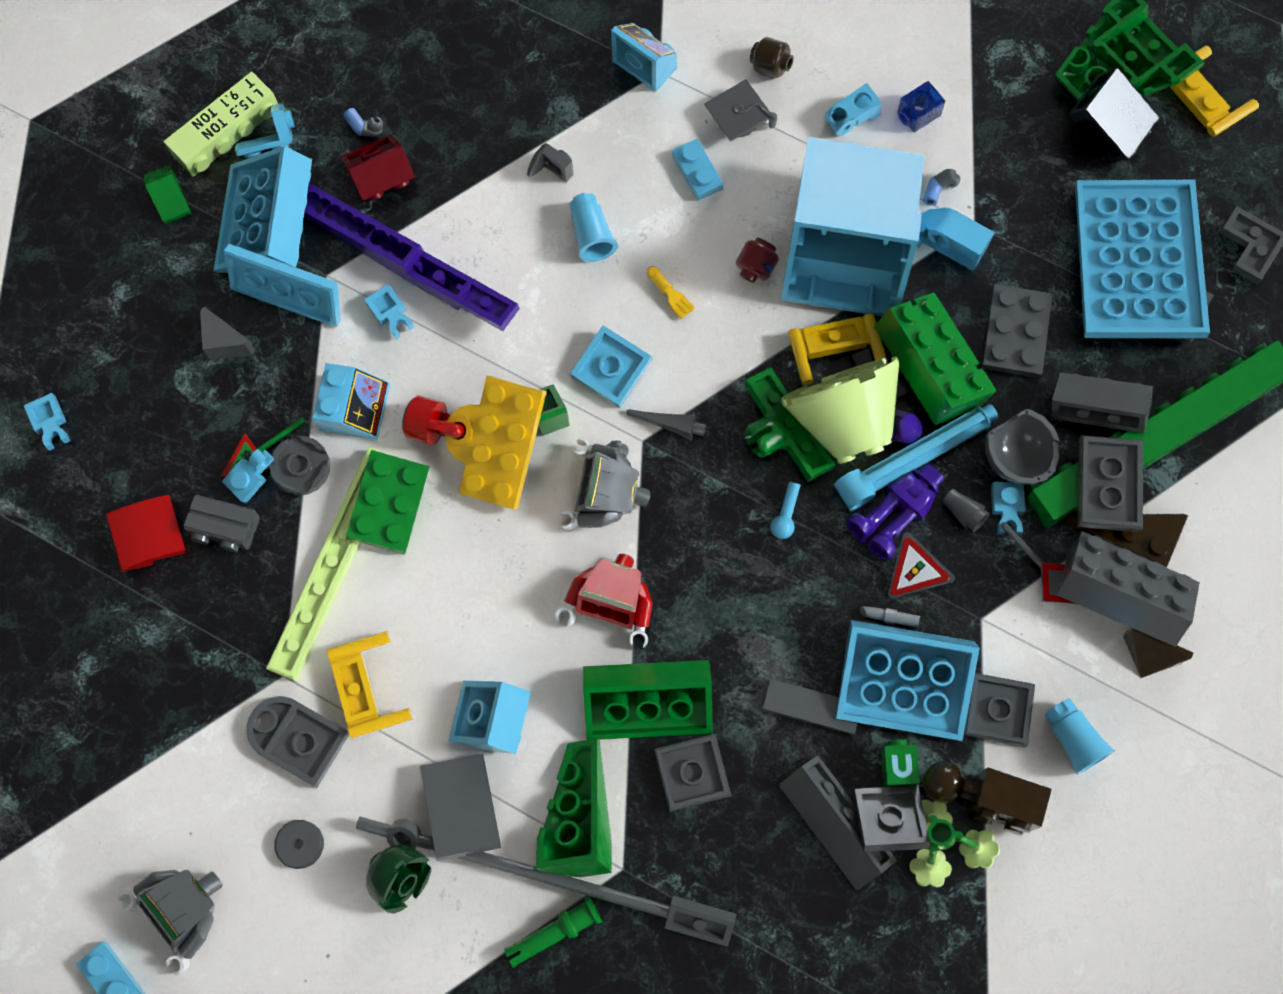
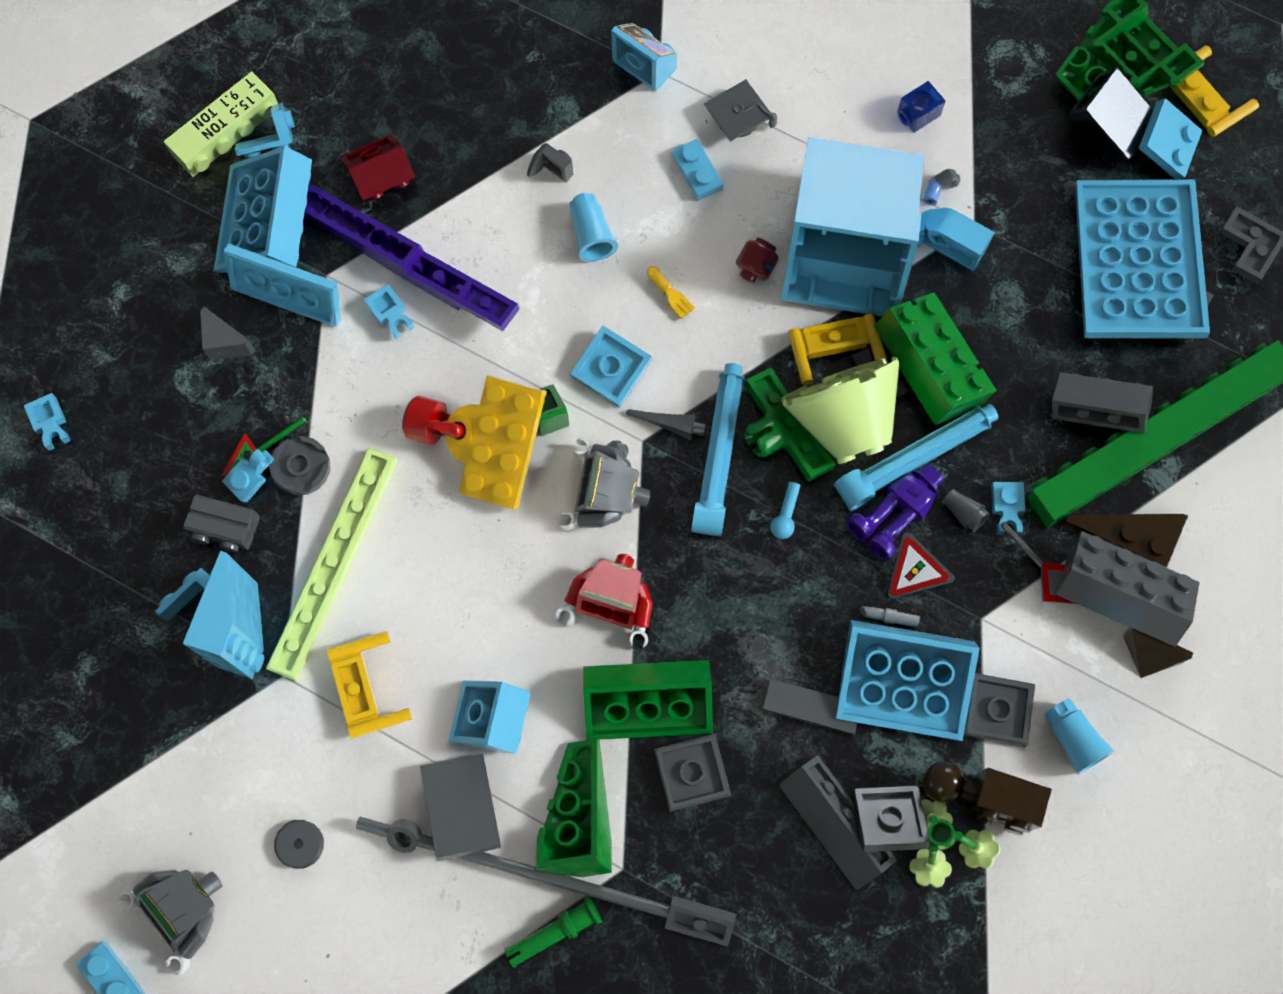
red slope [106,495,185,572] -> none
green slope [144,164,192,224] -> none
dark grey tile [247,696,349,788] -> none
slope [312,363,390,440] -> none
arm [343,108,383,137] -> none
green plate [346,450,430,554] -> none
dark green cylinder [366,845,431,914] -> none
dark brown head [750,37,794,78] -> none
medium azure leg [824,83,881,136] -> none
green brick [880,739,920,787] -> none
dark purple plate [891,409,922,445] -> none
dark grey plate [981,284,1053,379] -> none
dark grey cylinder [985,409,1060,485] -> none
dark grey tile [1077,435,1143,532] -> none
none -> medium azure bracket [155,568,210,622]
none -> medium azure slope [183,551,264,679]
none -> medium azure piece [691,363,745,537]
none -> medium azure plate [1139,99,1202,180]

